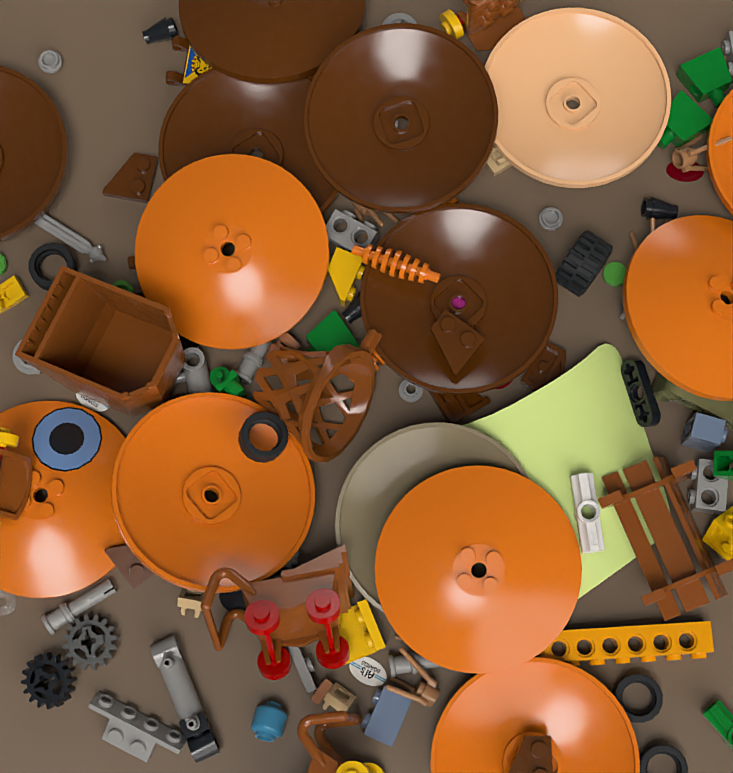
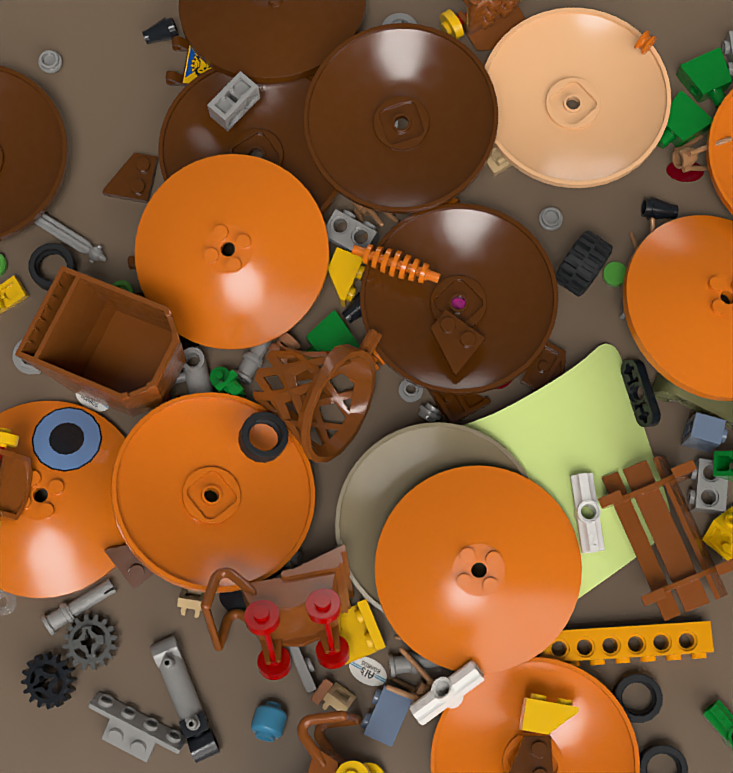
none -> light grey brick [207,71,260,131]
none -> white piece [410,660,485,725]
none -> light grey plate [418,402,441,423]
none -> yellow slope [519,693,579,735]
none -> orange bush [634,30,657,55]

